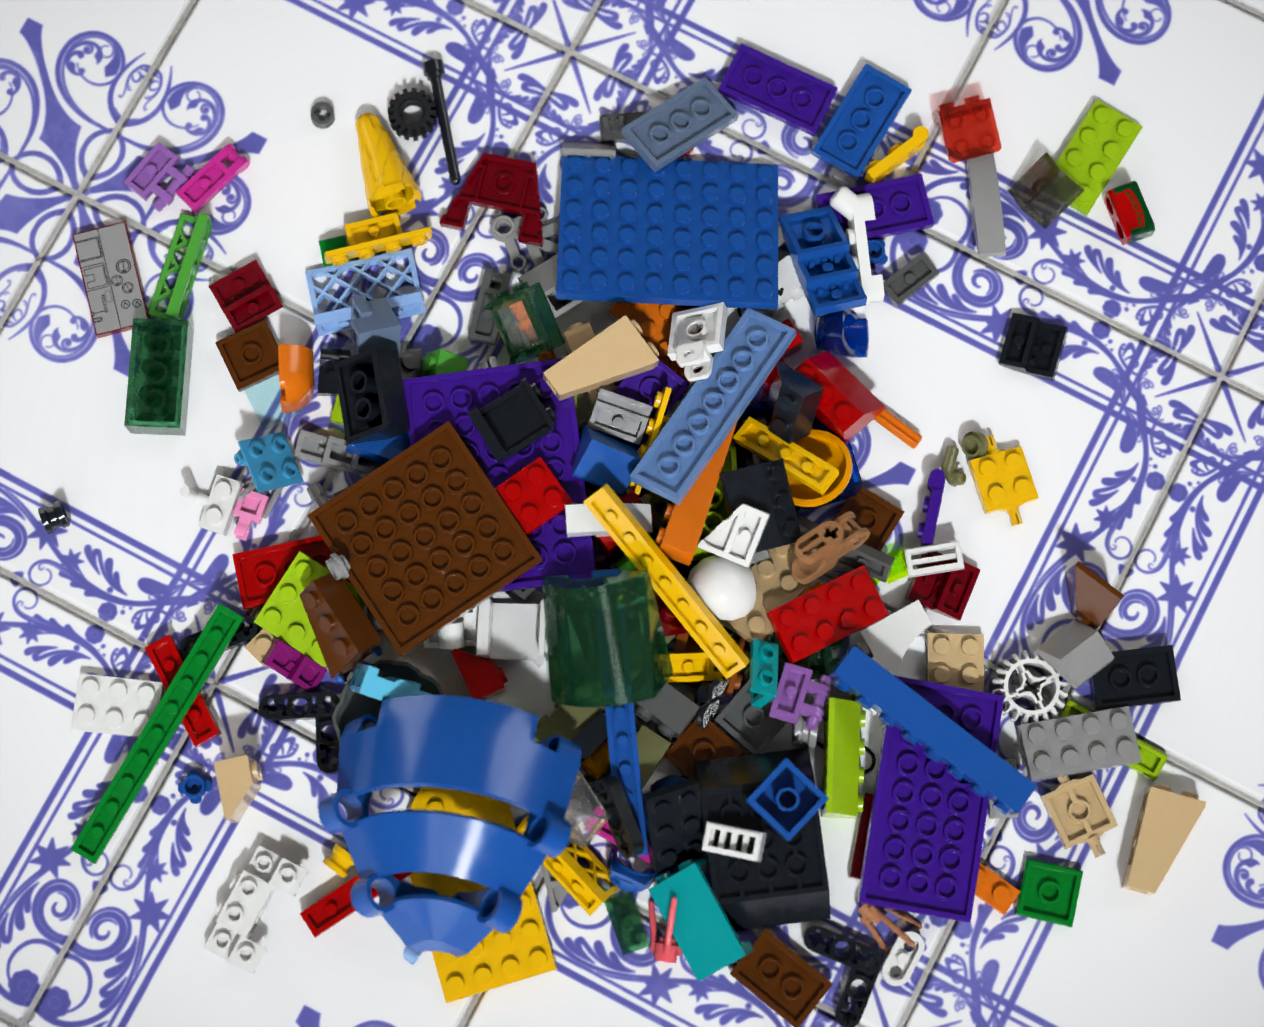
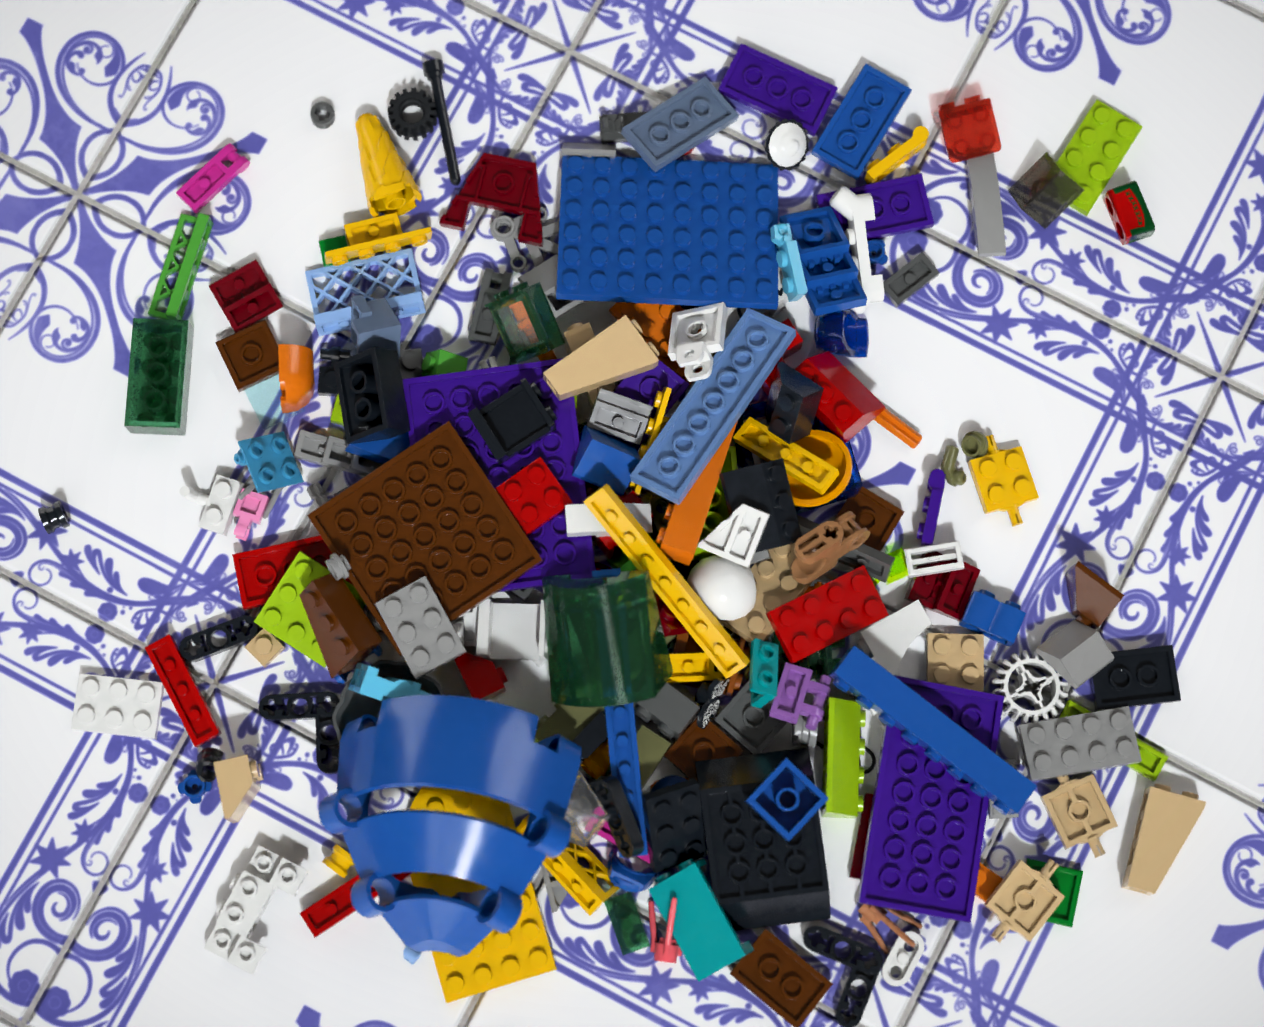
green plate [70,603,245,864] -> none
light grey tile [72,221,151,338] -> none
medium lavender plate [123,142,195,212] -> none
magenta slope [261,638,327,693] -> none
white slope [702,821,767,862] -> none
black slope [998,313,1068,381] -> none
none -> black arm [196,748,224,782]
none -> light grey plate [375,576,467,680]
none -> white piece [764,118,810,171]
none -> medium azure hinge [770,223,808,302]
none -> blue brick [959,589,1026,647]
none -> tan plate [983,858,1065,943]

